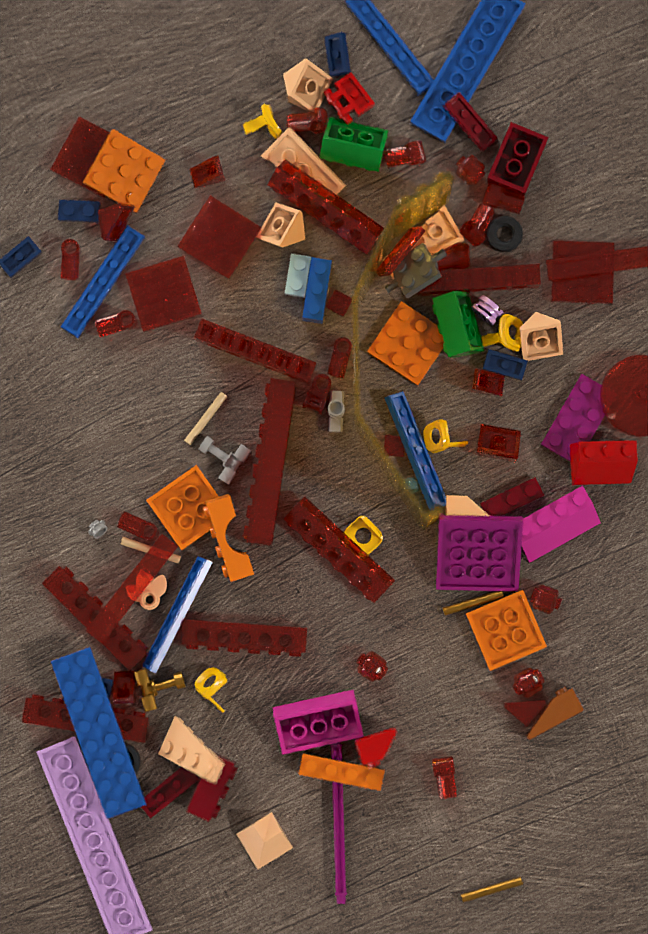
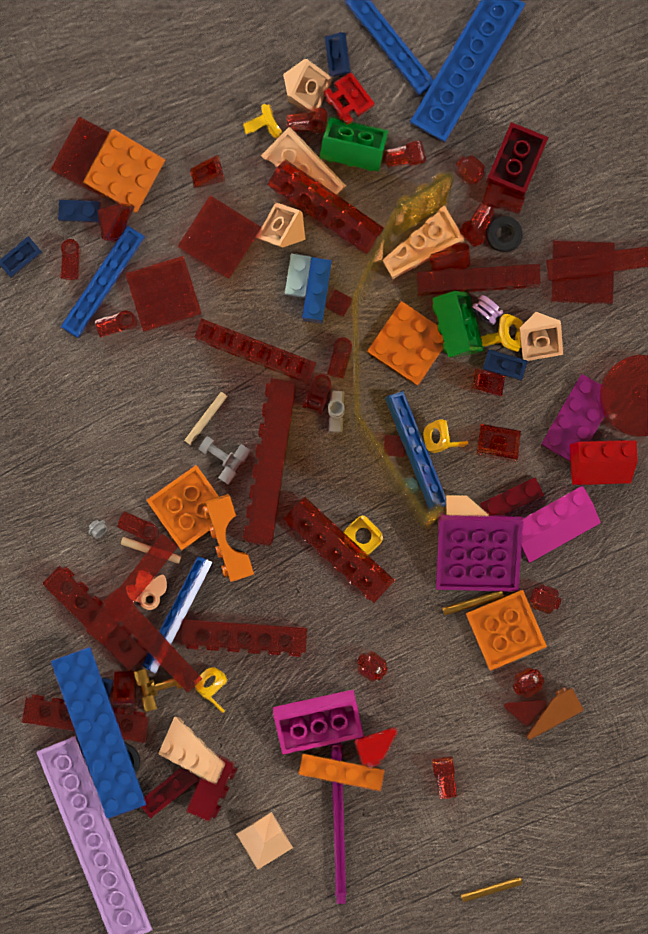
clear red tile [376,226,425,277] -> none
dark grey plate [384,243,447,299] -> none
dark red tile [443,92,498,152] -> none
none -> clear red tile [102,587,202,693]

